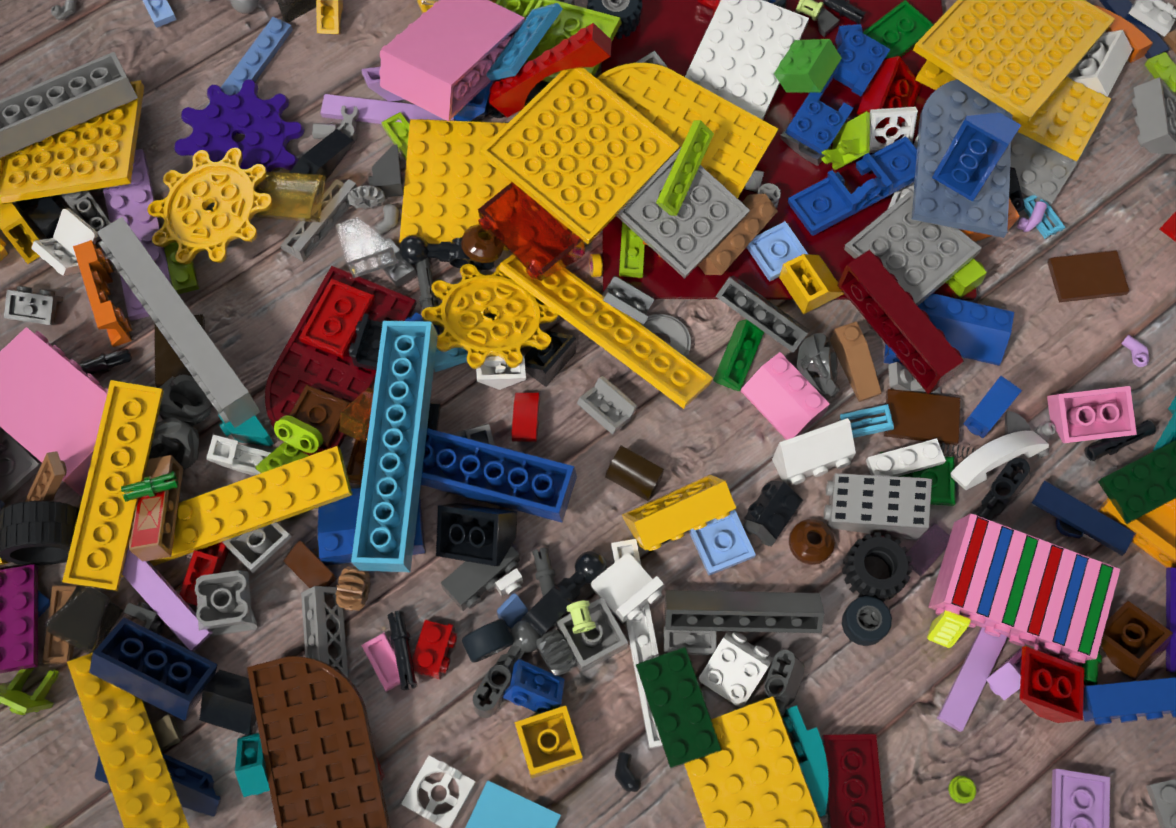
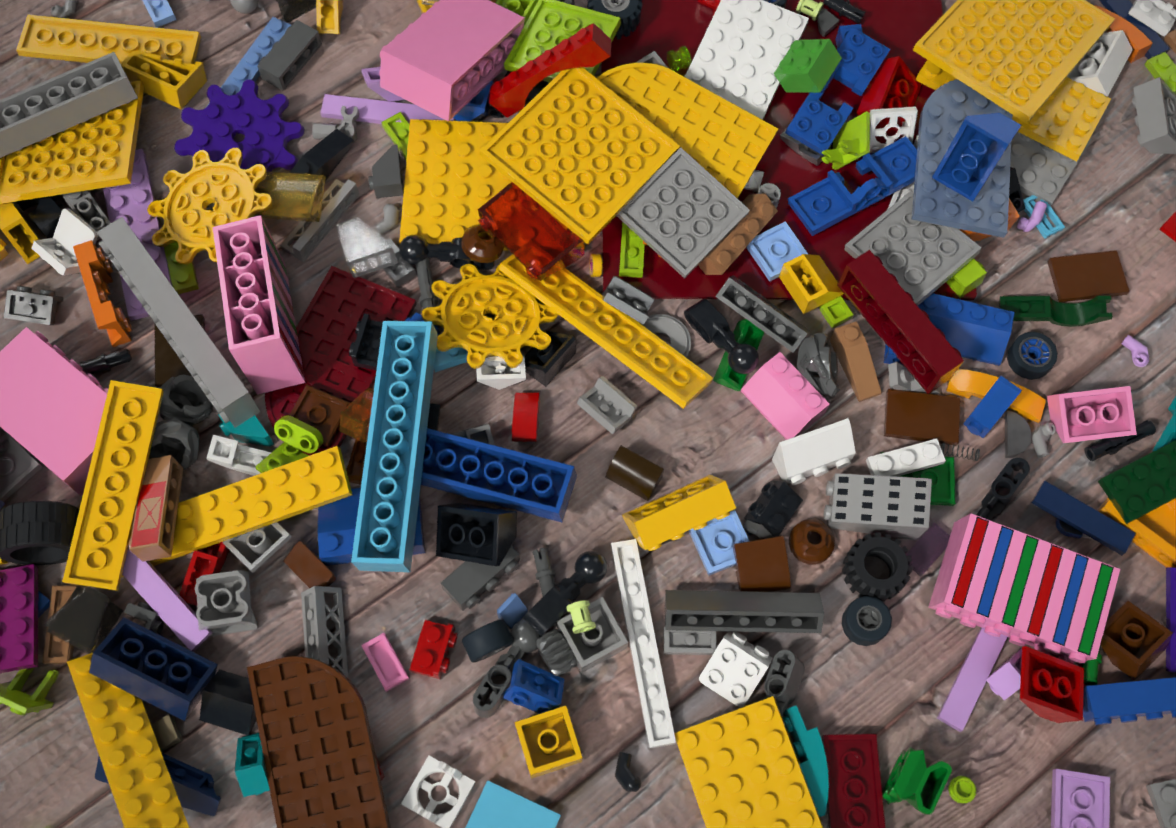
medium nougat plate [25,451,66,502] -> none
green pin [121,471,179,502] -> none
red tile [299,278,375,358] -> none
medium nougat gear [335,566,371,611] -> none
light grey gear [348,185,385,210] -> none
black pin [387,611,417,690] -> none
dark azure tile [486,3,563,81] -> none
white plate [495,568,523,597] -> none
white bracket [591,554,664,624] -> none
dark green plate [636,647,722,769] -> none
lime plate [656,120,714,216] -> none
medium azure tile [840,404,894,438] -> none
green tile [863,0,934,59] -> none
neon yellow slope [927,610,971,648] -> none
white slope [951,431,1049,490] -> none
none -> yellow plate [16,15,201,64]
none -> yellow wedge [121,51,207,110]
none -> bright pink brick [213,215,305,395]
none -> dark grey brick [257,20,322,91]
none -> clear neon green wheel [667,46,692,72]
none -> black beam [684,298,759,374]
none -> reddish brown slope [732,536,791,592]
none -> lime plate [820,296,854,329]
none -> green piece [882,747,952,815]
none -> light orange slope [946,369,1046,423]
none -> dark green piece [999,295,1113,327]
none -> wheel [1007,332,1058,380]

